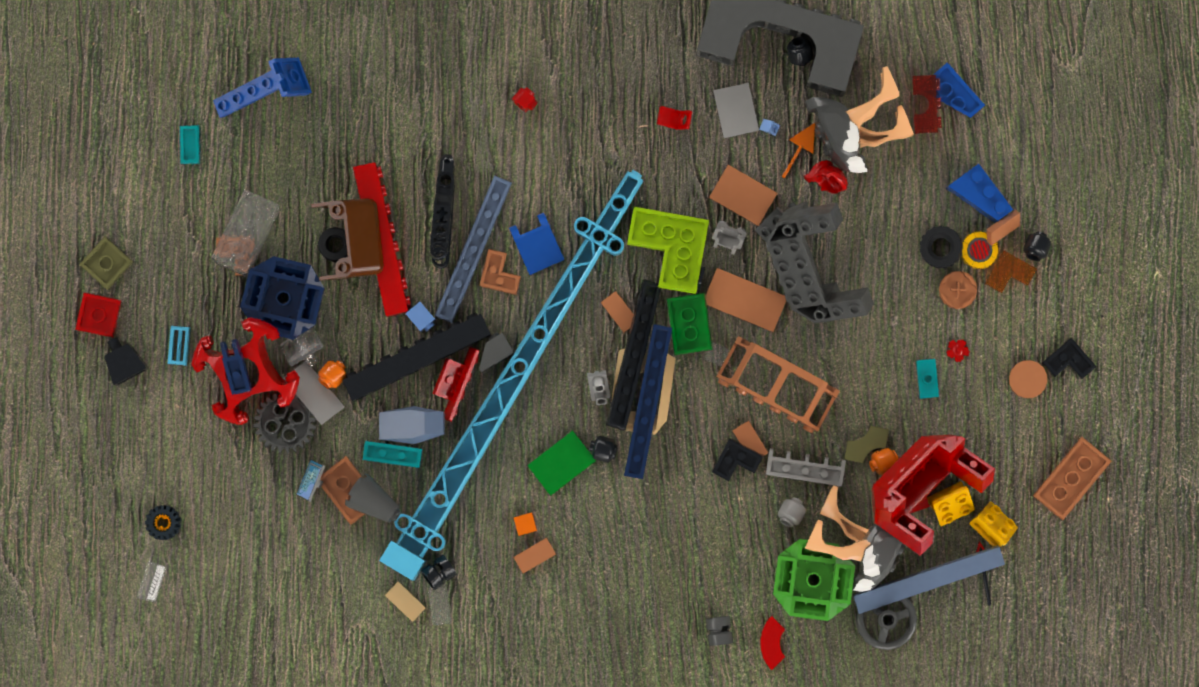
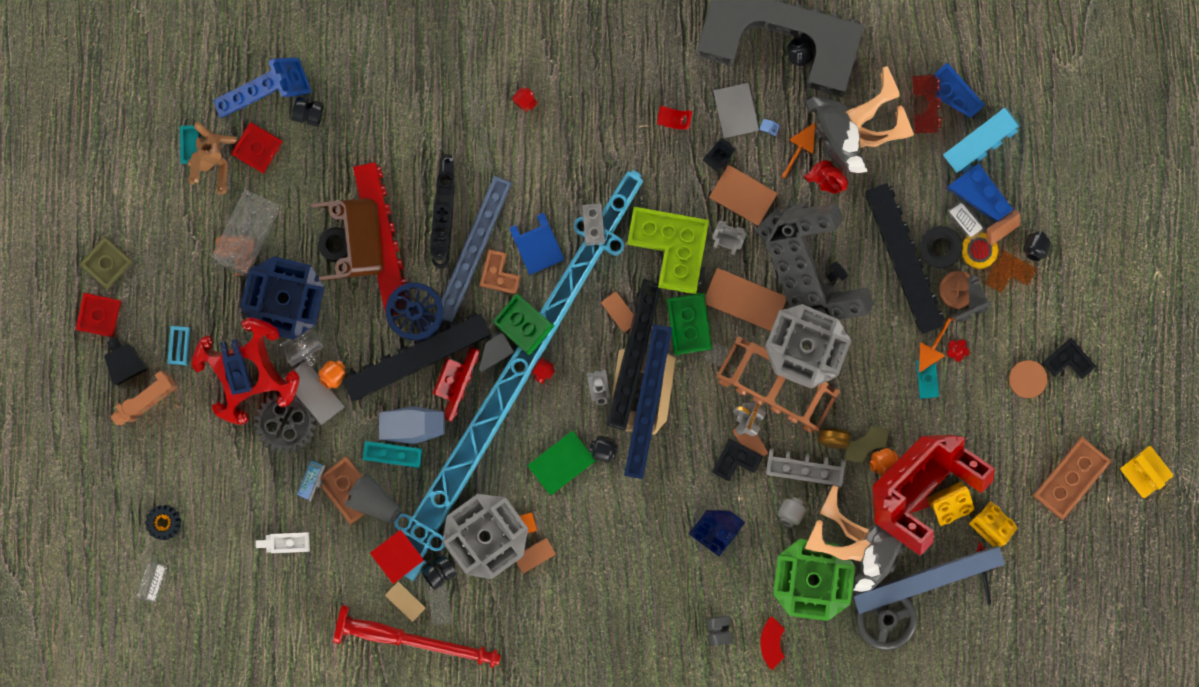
none -> nougat hips [110,371,178,426]
none -> medium nougat piece [188,122,238,195]
none -> red tile [231,122,283,174]
none -> white hinge [256,532,310,553]
none -> black wheel [292,97,324,127]
none -> red piece [333,604,501,668]
none -> red tile [370,529,424,584]
none -> dark blue piece [385,282,444,341]
none -> light grey piece [442,494,528,580]
none -> green tile [492,293,554,355]
none -> red plate [531,357,556,384]
none -> light grey brick [582,203,605,246]
none -> clear blue slope [689,510,745,557]
none -> black bracket [703,138,735,172]
none -> light grey hips [734,402,766,436]
none -> light grey piece [765,304,851,389]
none -> pearl gold piece [817,428,851,449]
none -> black tile [826,261,849,282]
none -> black brick [864,183,945,335]
none -> orange piece [919,318,951,373]
none -> medium azure wedge [943,107,1021,173]
none -> tile [947,200,986,242]
none -> dark grey plate [950,275,992,323]
none -> yellow bracket [1120,446,1173,498]

